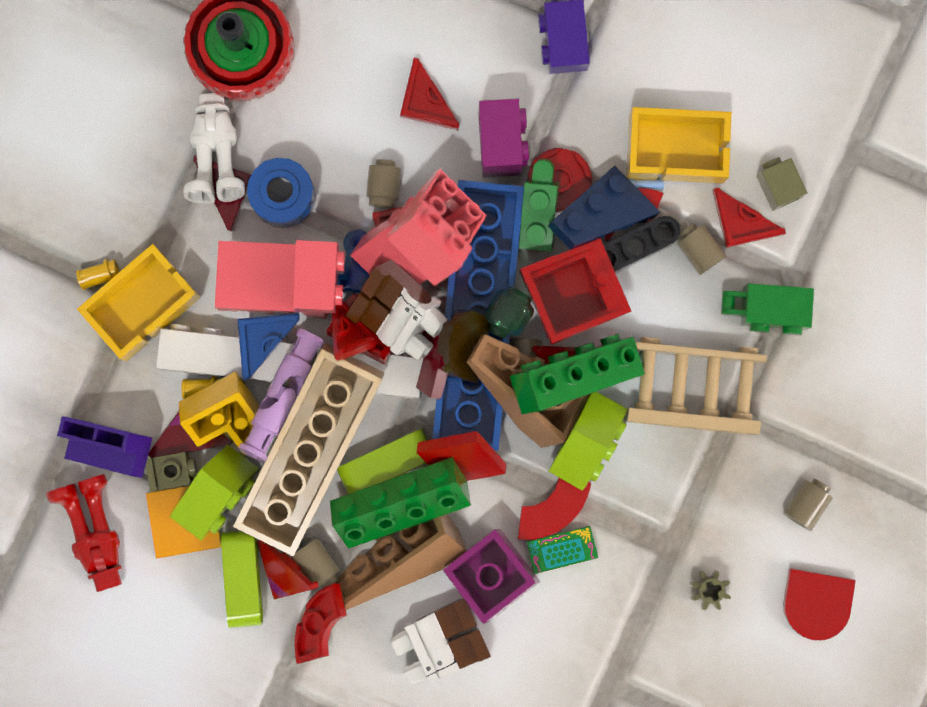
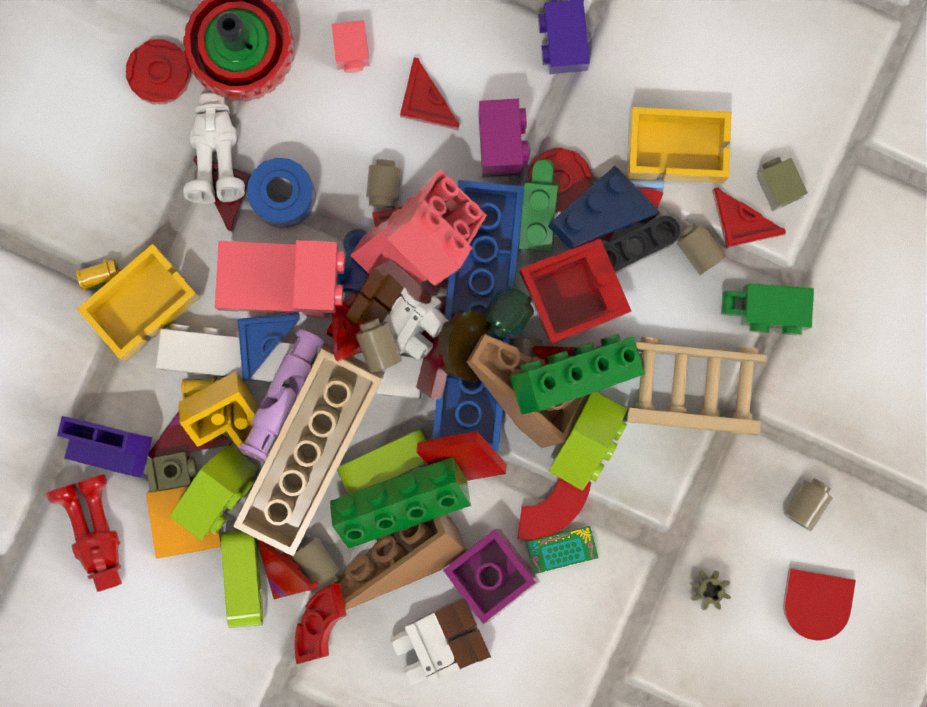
none -> red tile [126,39,191,104]
none -> coral brick [331,20,370,73]
none -> dark tan brick [355,318,401,372]

